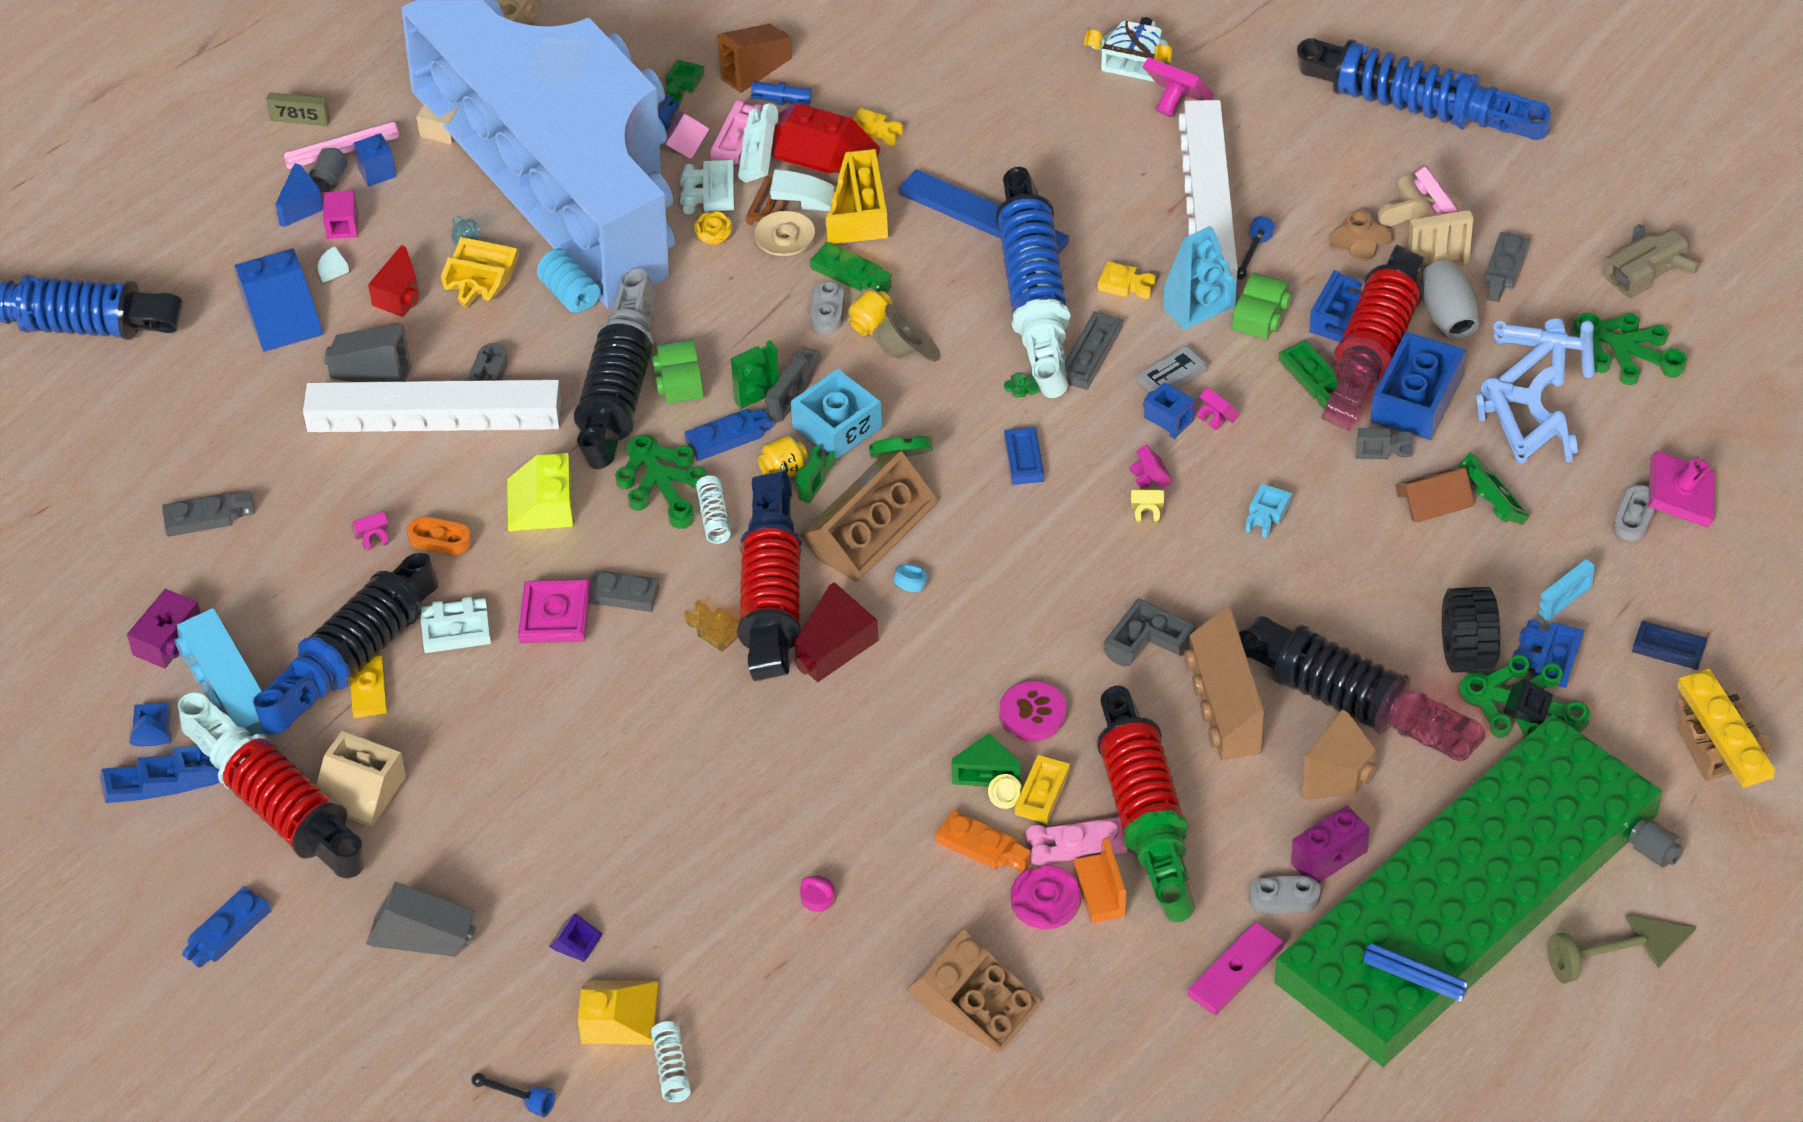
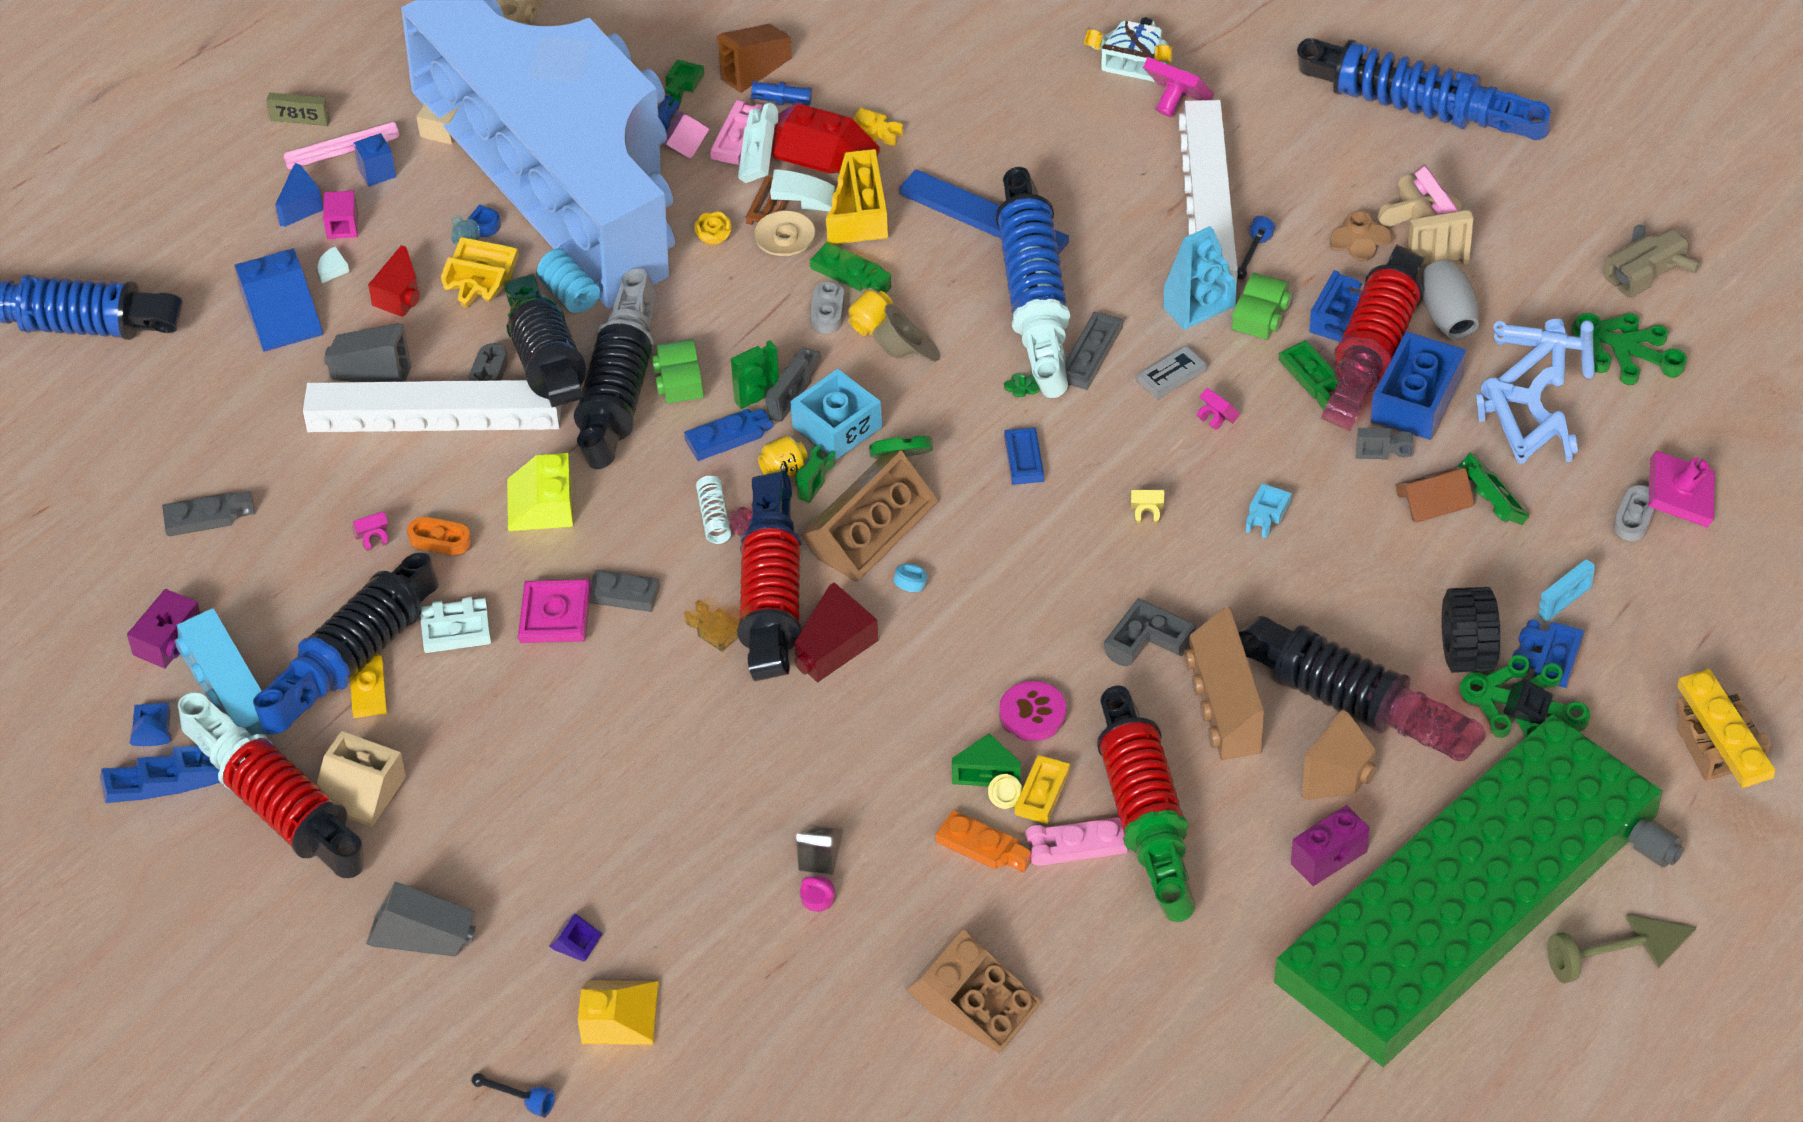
blue hinge [182,886,271,968] -> none
dark grey brick [309,148,347,192] -> none
green plant [615,435,707,529] -> none
light aqua piece [651,1021,691,1102] -> none
light aqua plate [680,160,734,214] -> none
dark pink tile [1011,865,1081,929] -> none
orange panel [1074,837,1126,923] -> none
yellow plate [1098,261,1156,299] -> none
dark pink tile [1130,444,1172,489] -> none
blue brick [1143,382,1195,439] -> none
dark pink tile [1188,922,1284,1016] -> none
light grey plate [1249,875,1320,914] -> none
axle [1363,943,1468,1001] -> none
dark grey hinge [1484,232,1530,302] -> none
dark blue tile [1632,621,1708,670] -> none
none -> blue tile [464,205,500,237]
none -> black piece [503,274,586,408]
none -> clear pink plate [728,507,752,537]
none -> clear smoke slope [796,825,843,875]

